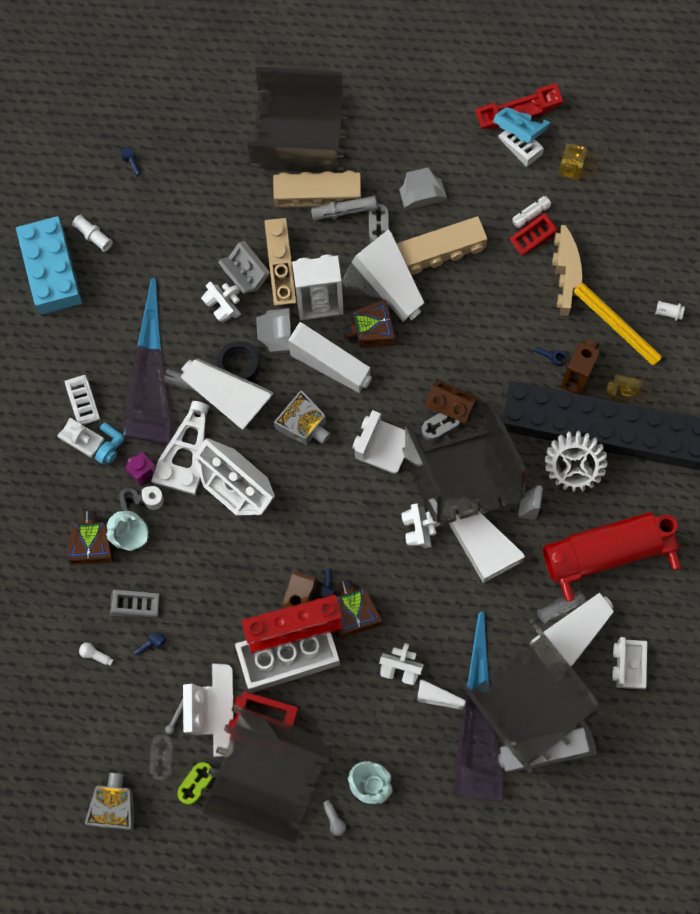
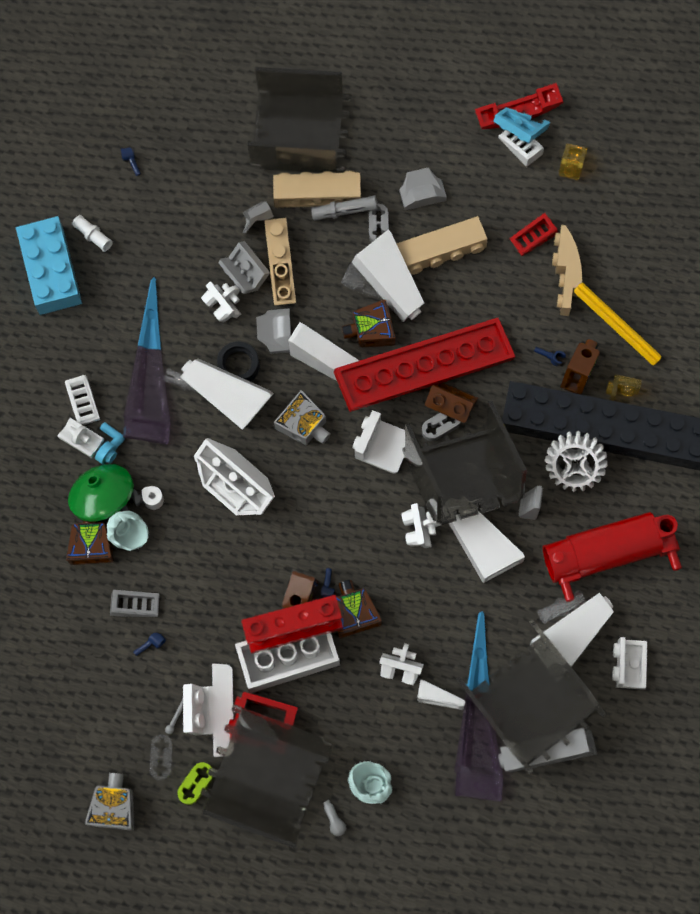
white piece [79,642,113,666] -> none
magenta brick [125,452,156,486] -> none
white plate [151,401,209,495] -> none
white brick [292,255,344,320] -> none
white axle [512,196,551,228] -> none
white pin [656,301,685,321] -> none
none -> green dish [68,464,134,522]
none -> light grey slope [243,201,274,233]
none -> red plate [334,318,515,412]

